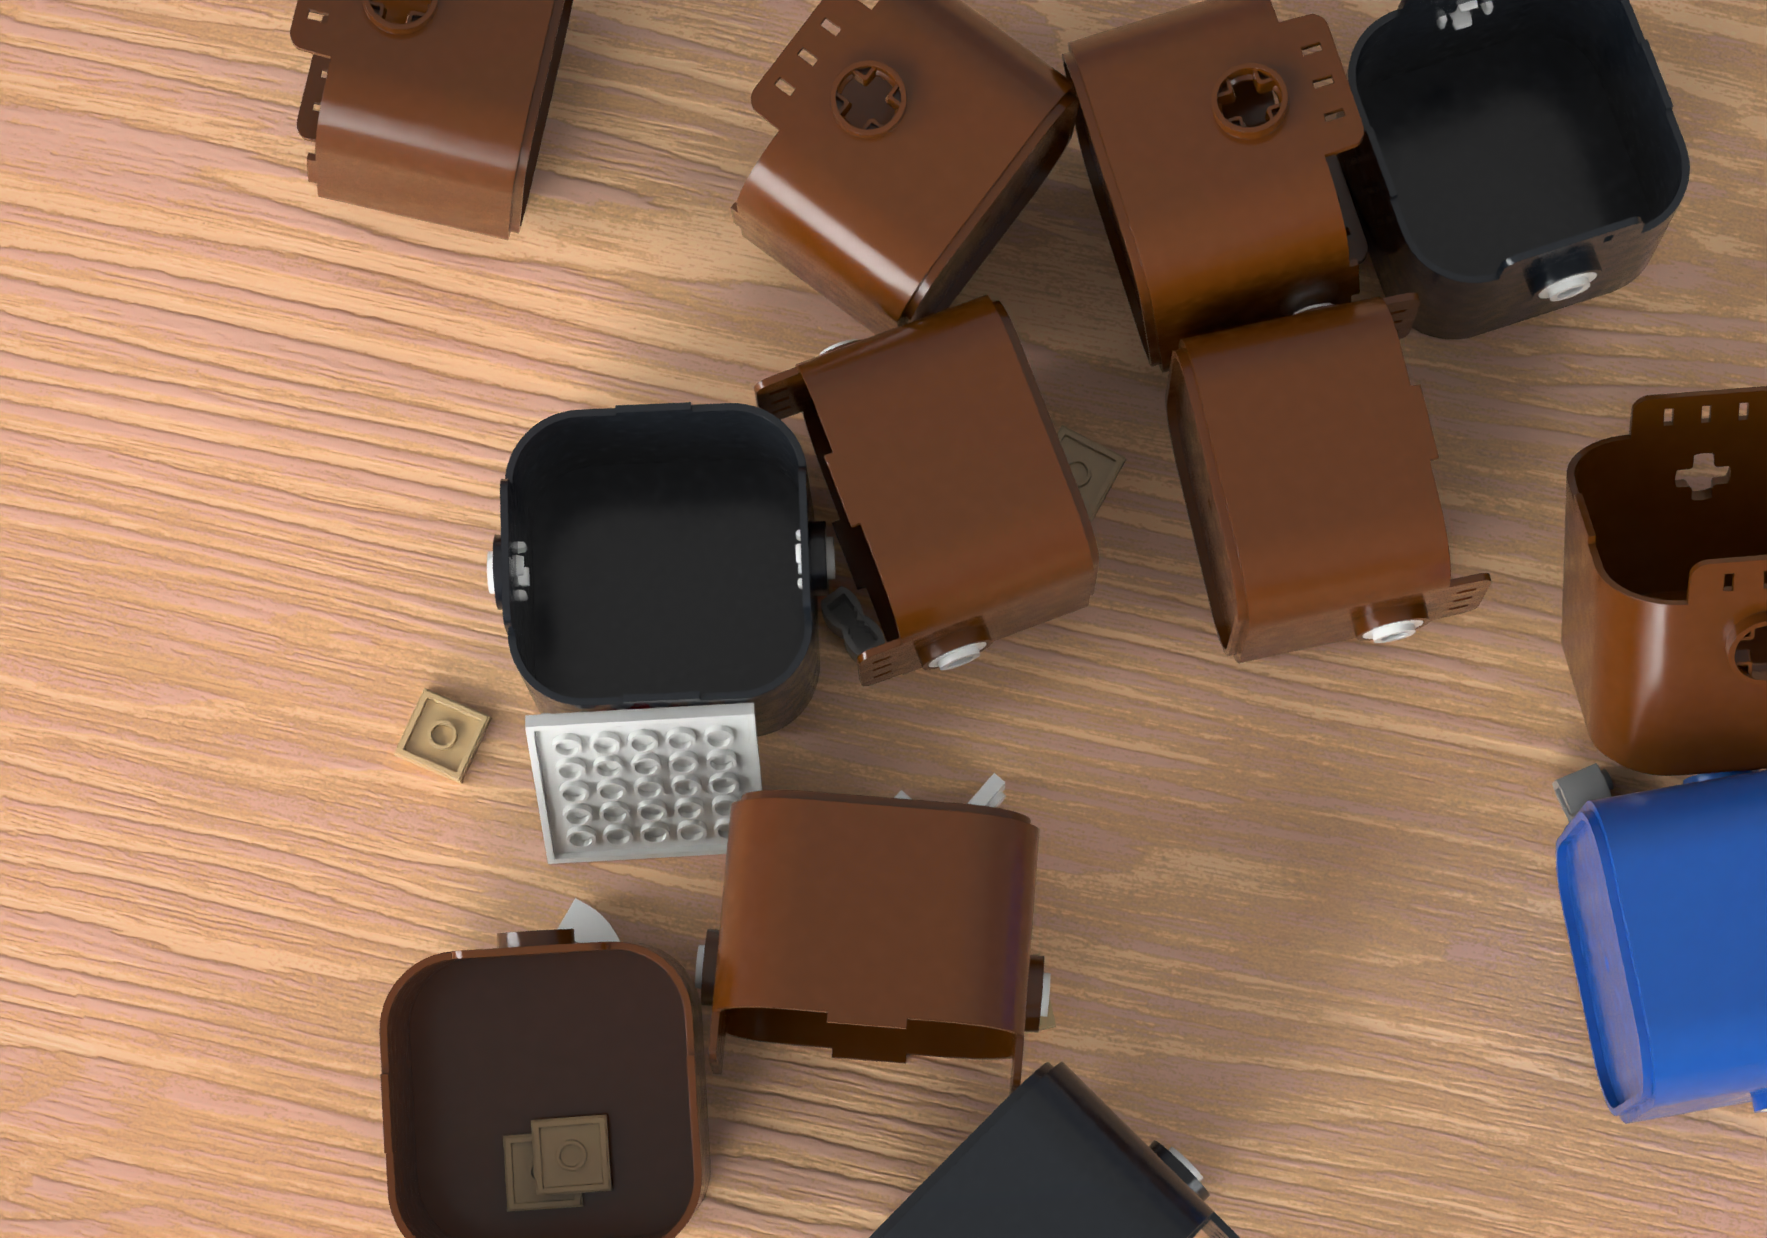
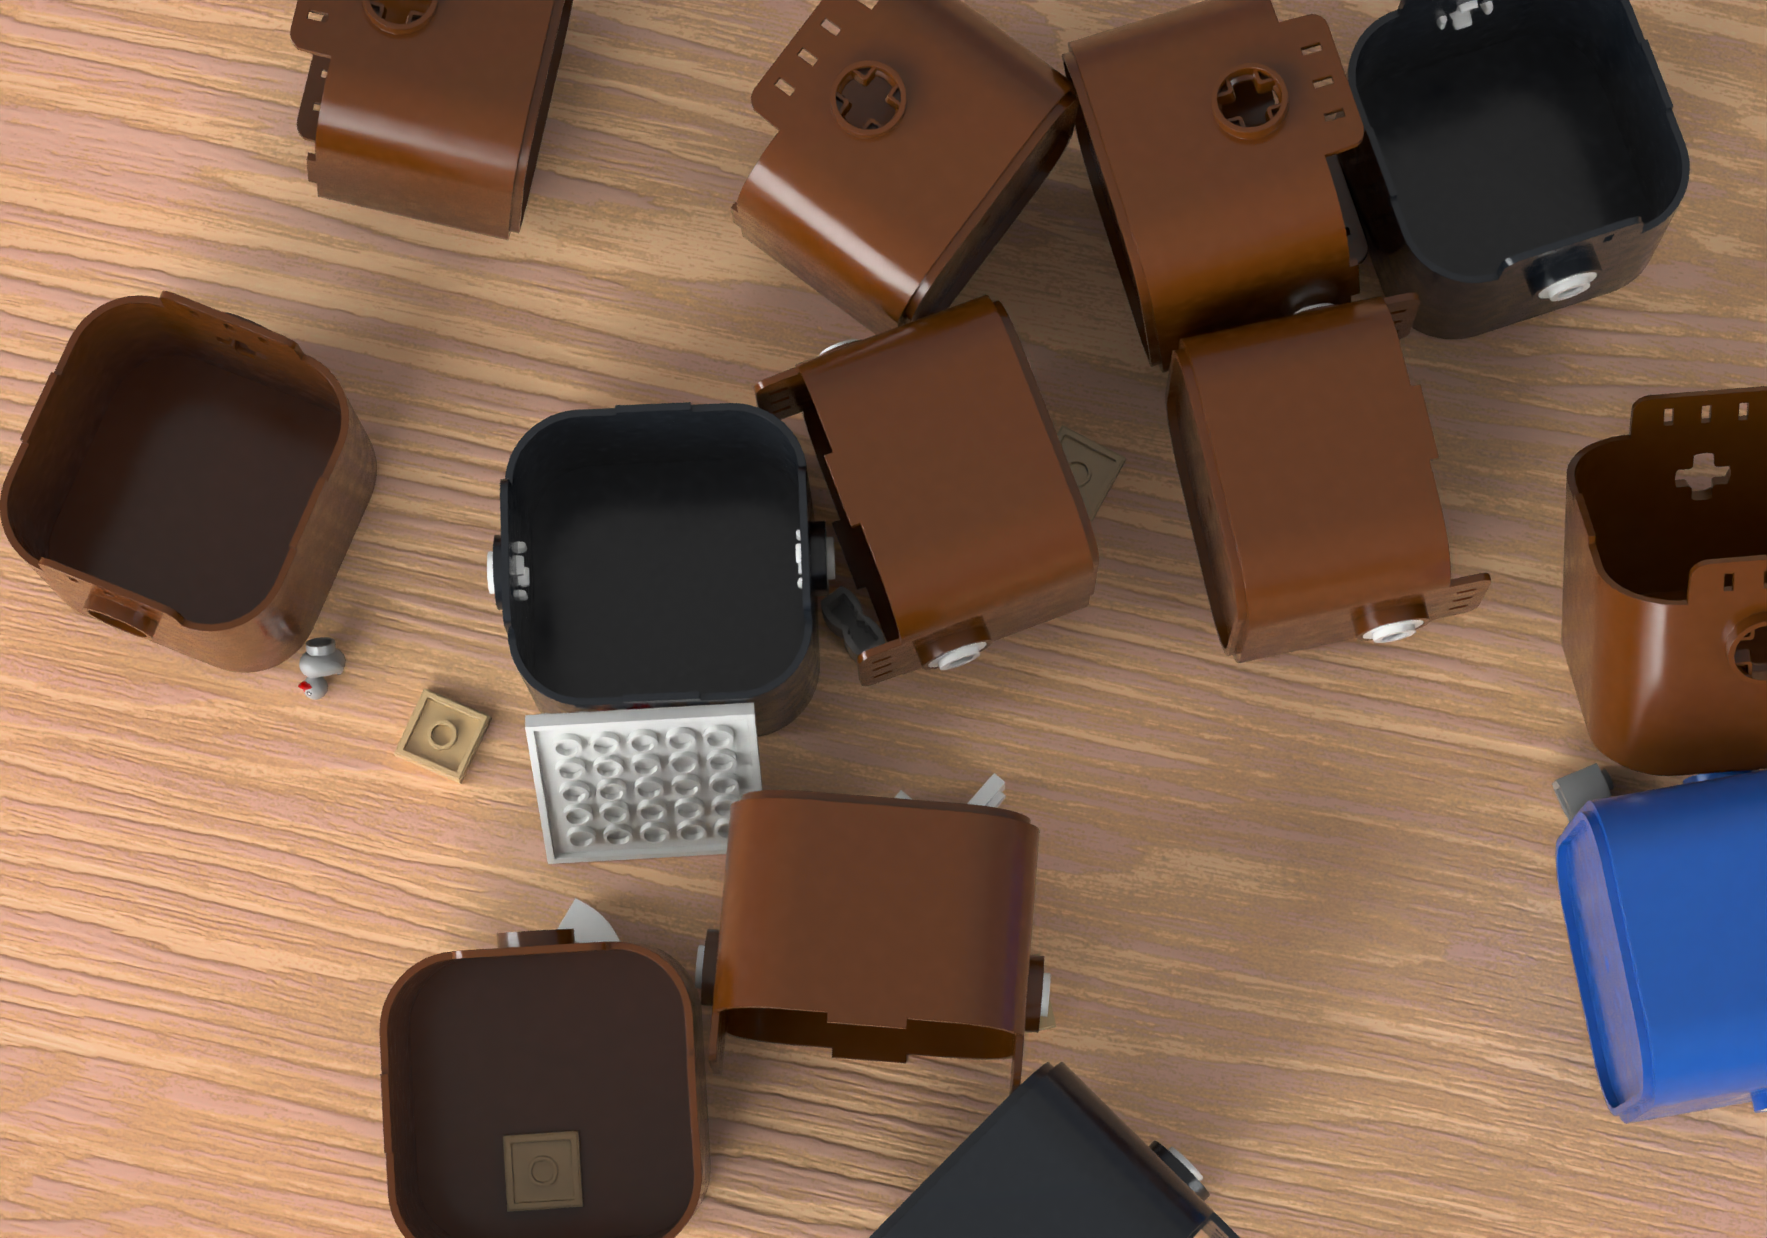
tan tile [531,1114,612,1196] -> none
none -> reddish brown container [0,291,377,673]
none -> light grey animal [298,637,346,700]

